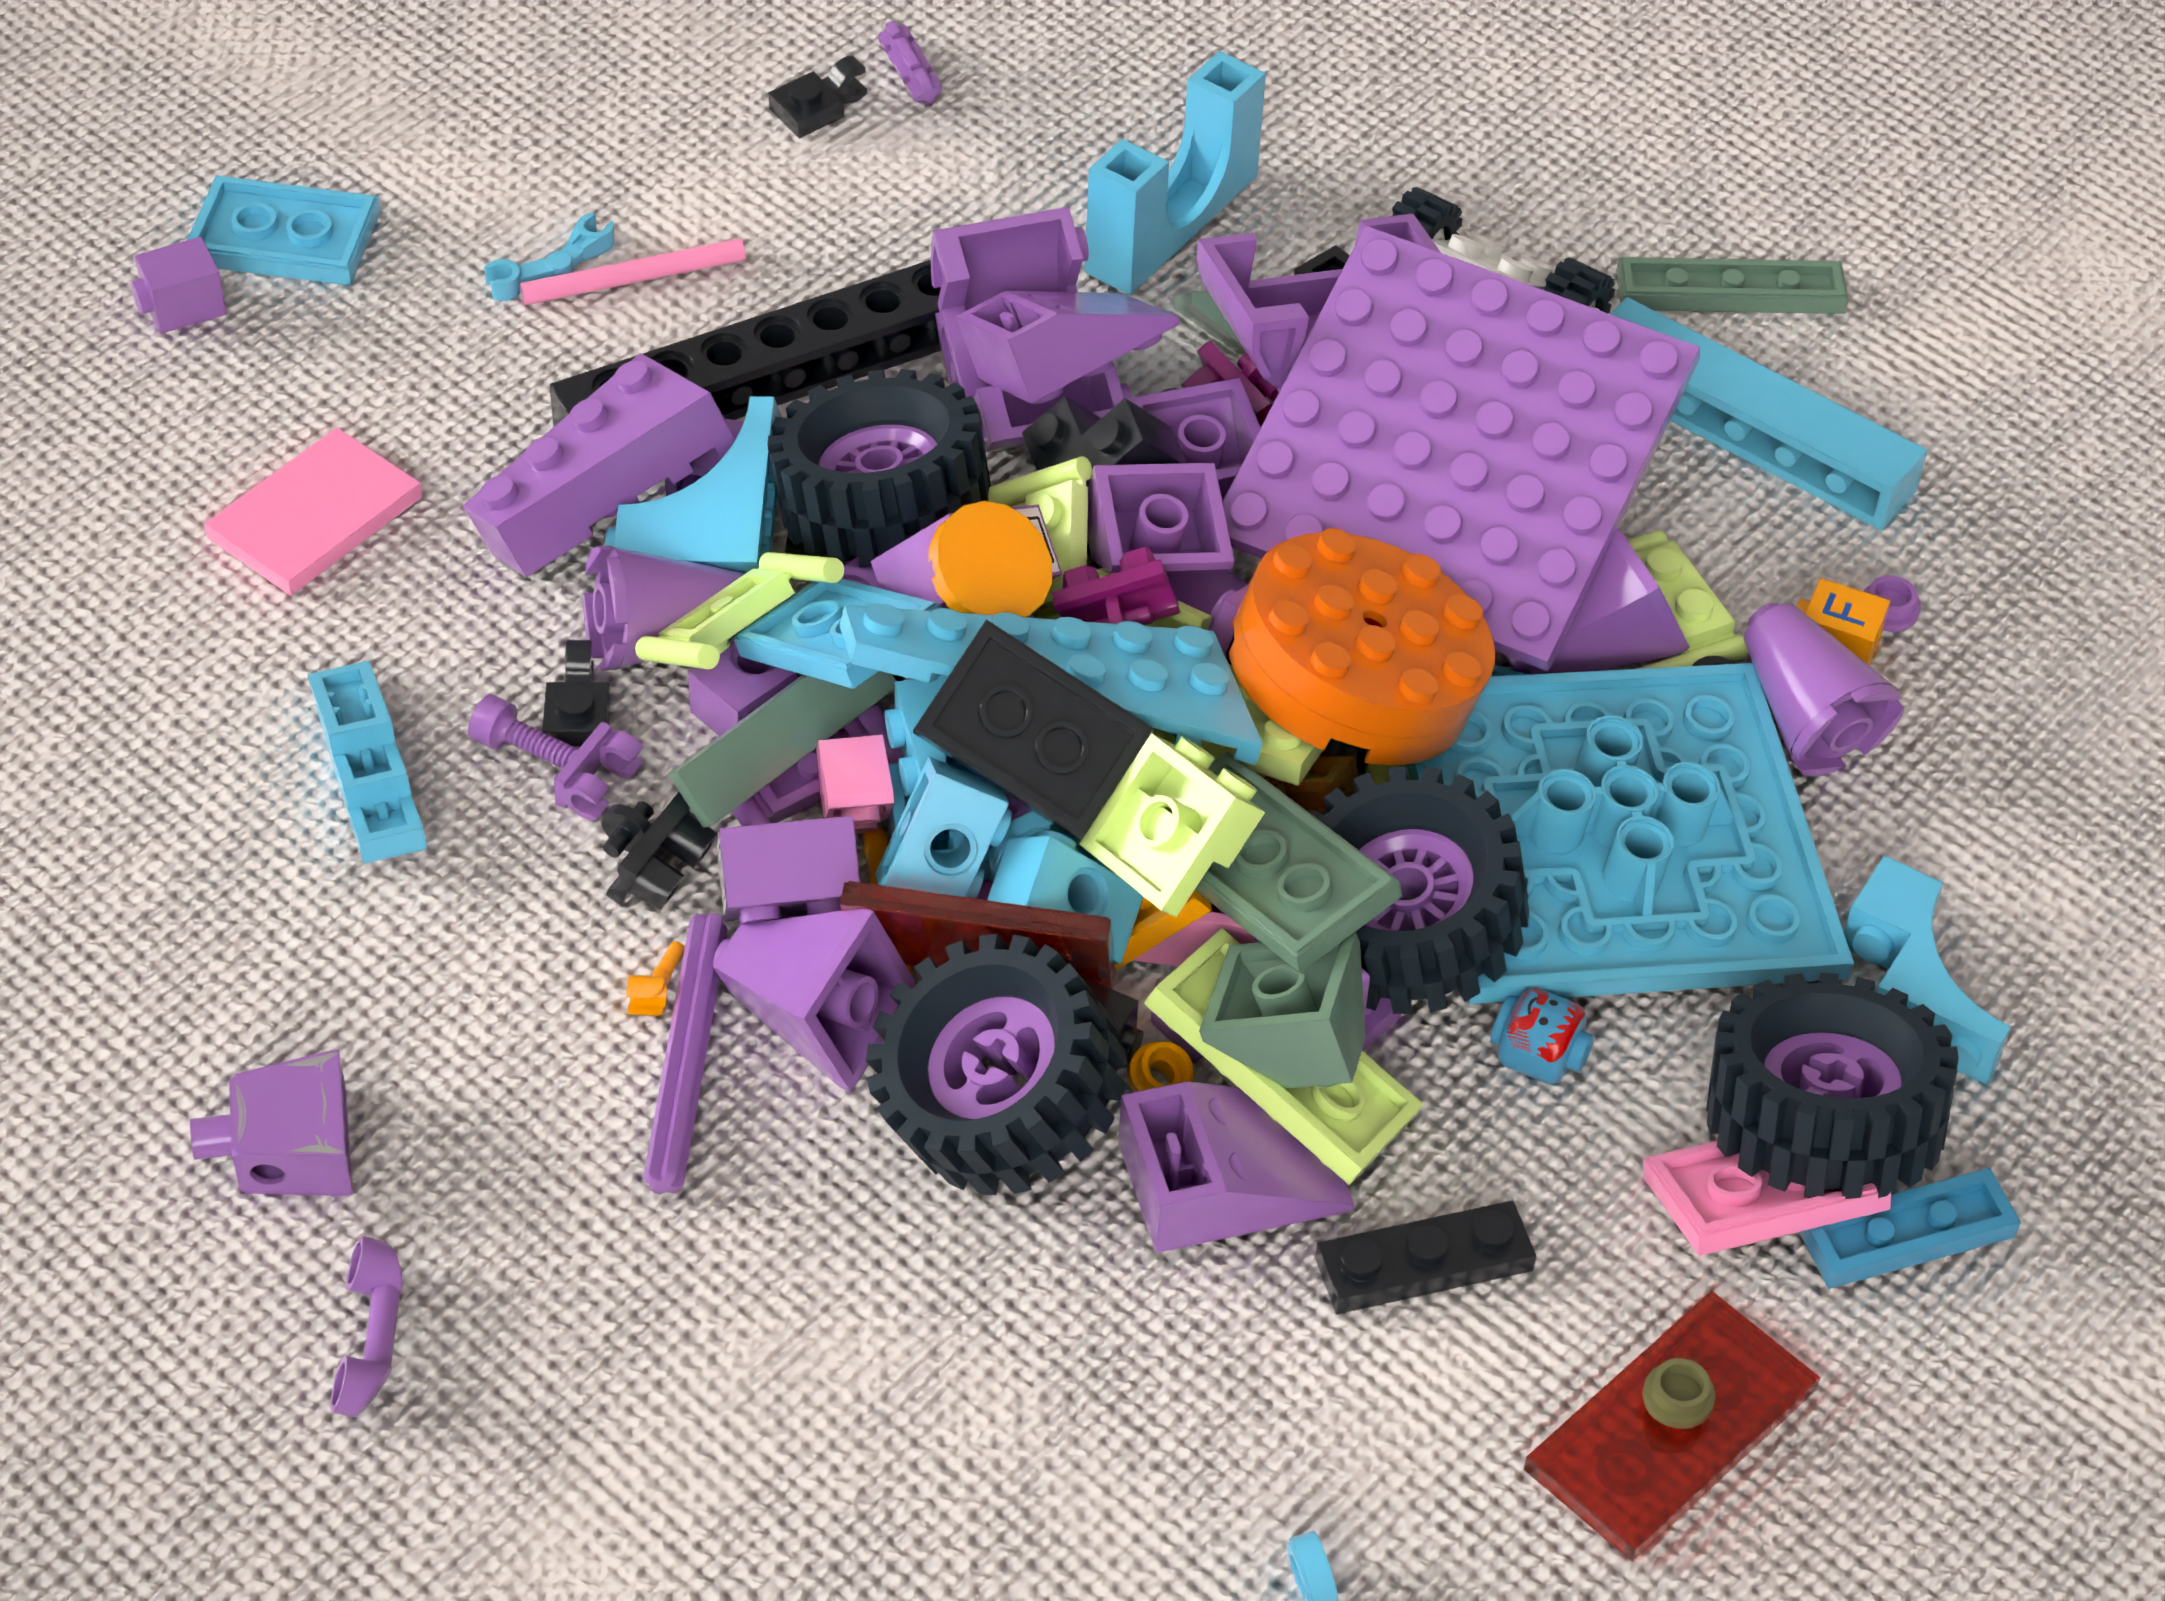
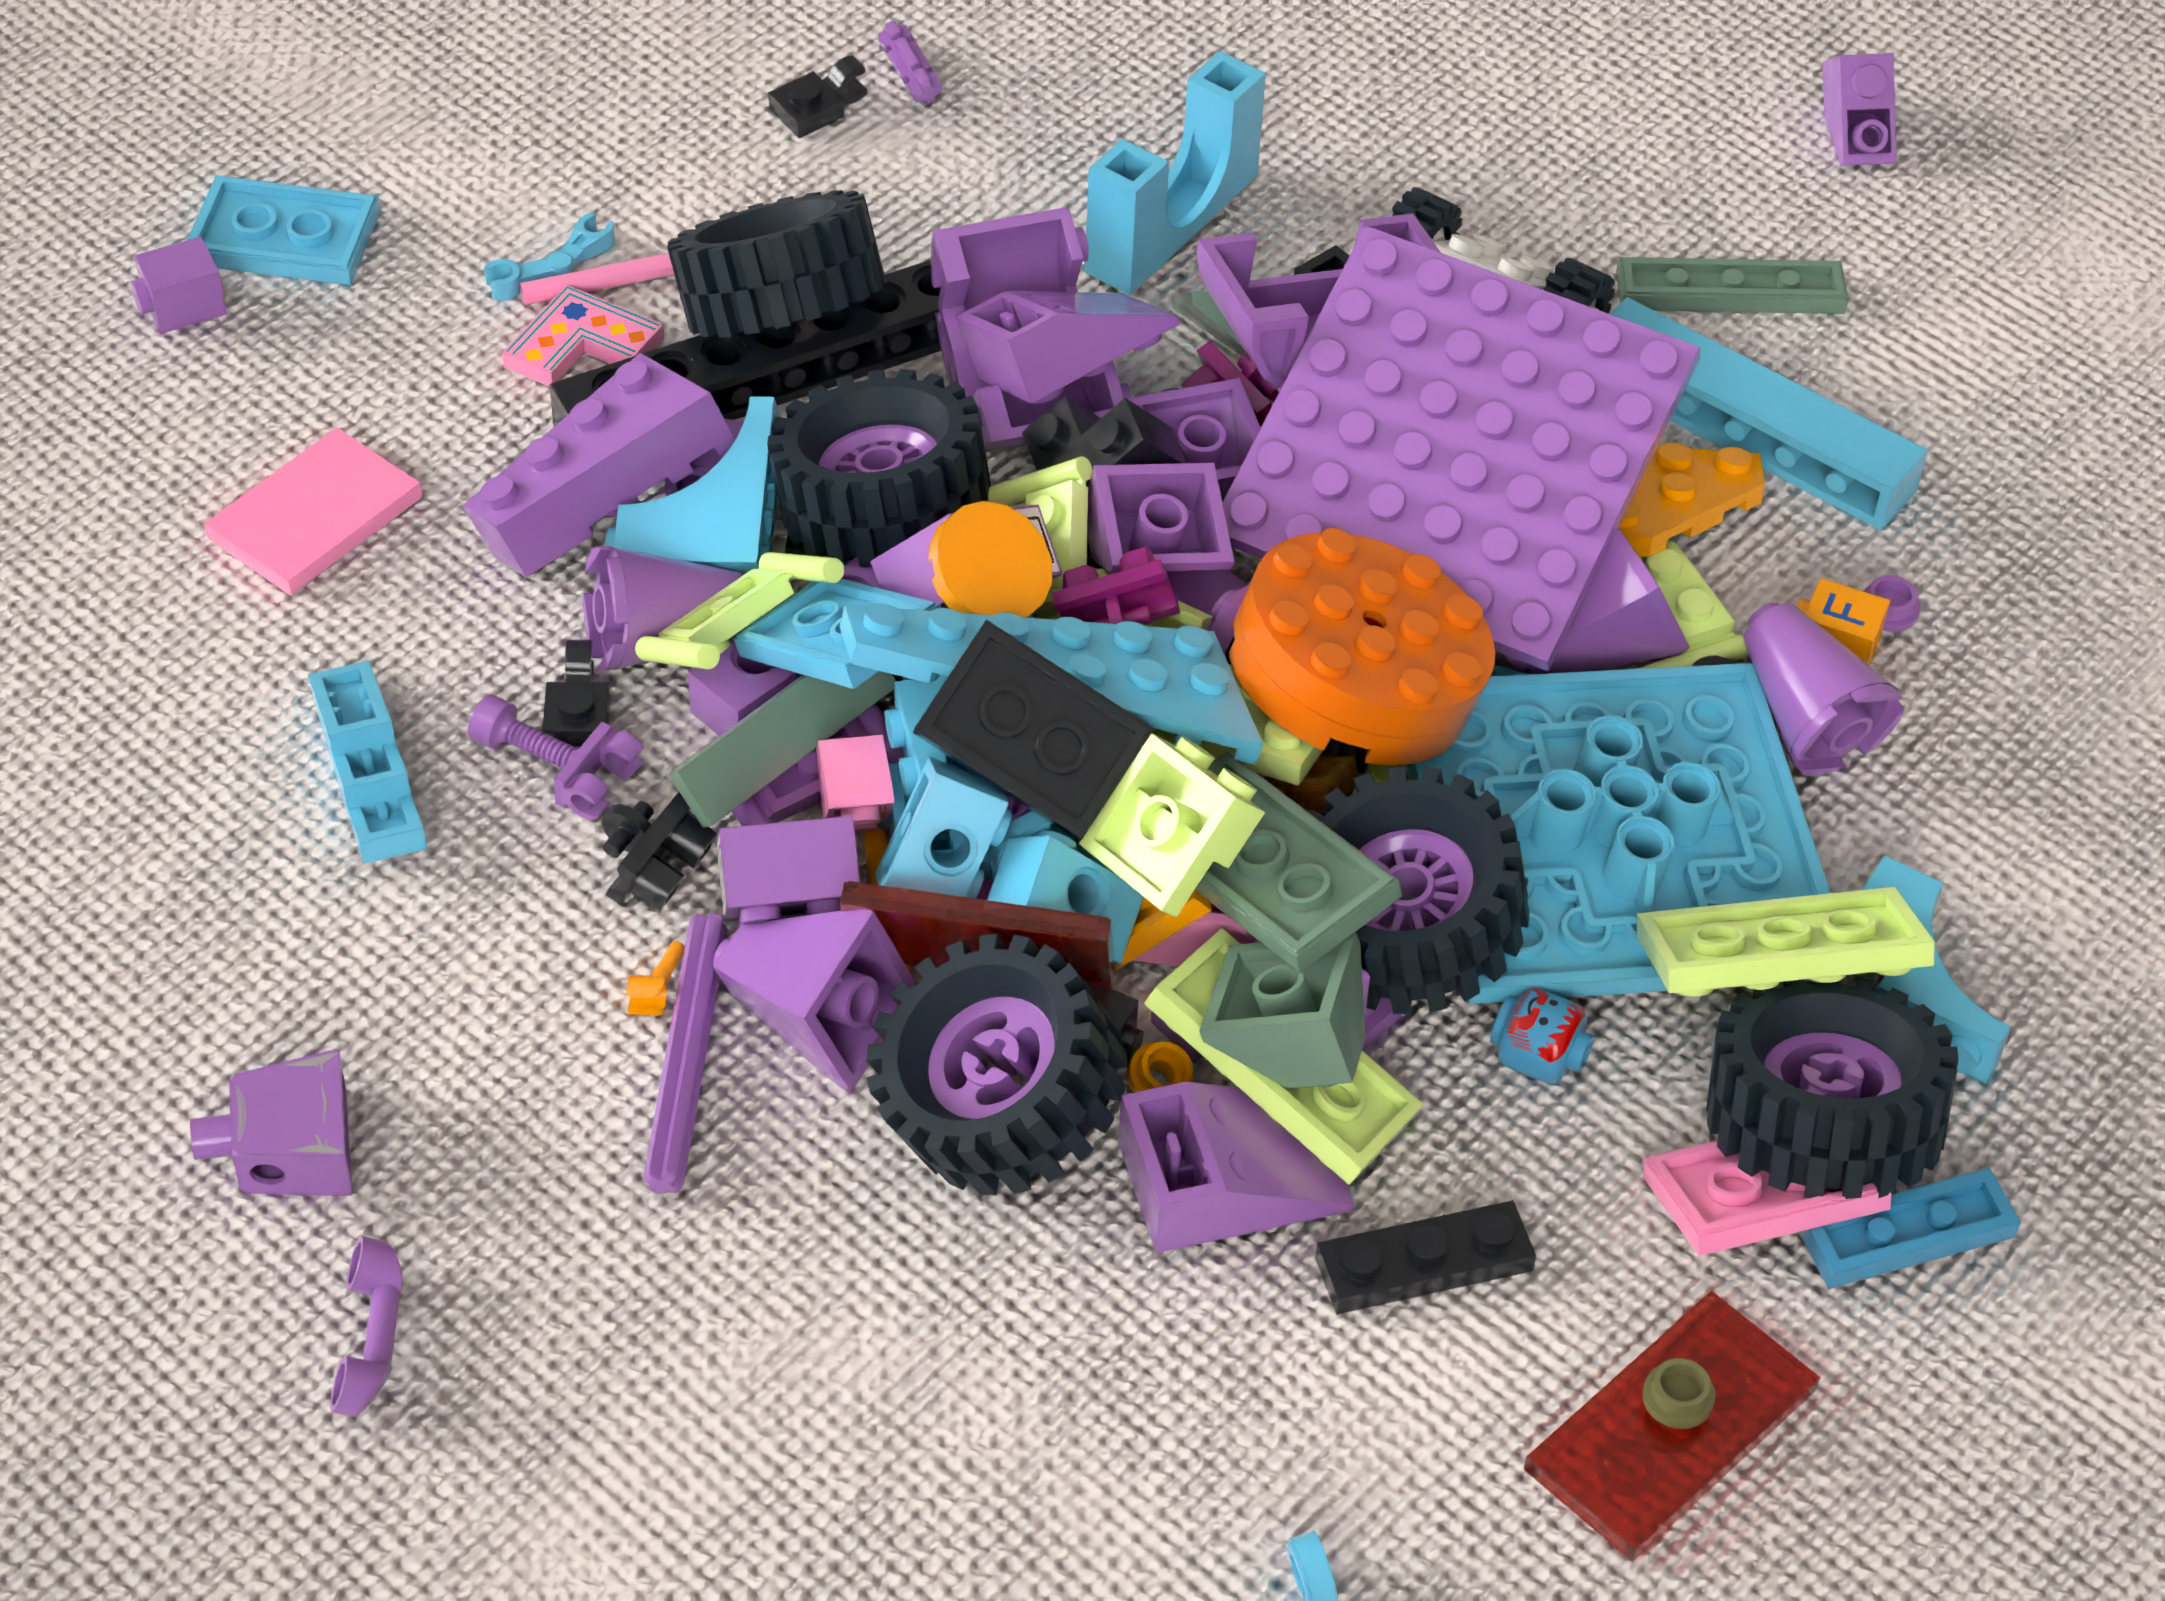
none -> bright pink tile [502,284,664,387]
none -> black wheel [667,190,886,337]
none -> light orange plate [1618,443,1765,557]
none -> yellowish green plate [1637,887,1935,997]
none -> medium lavender slope [1823,53,1897,166]

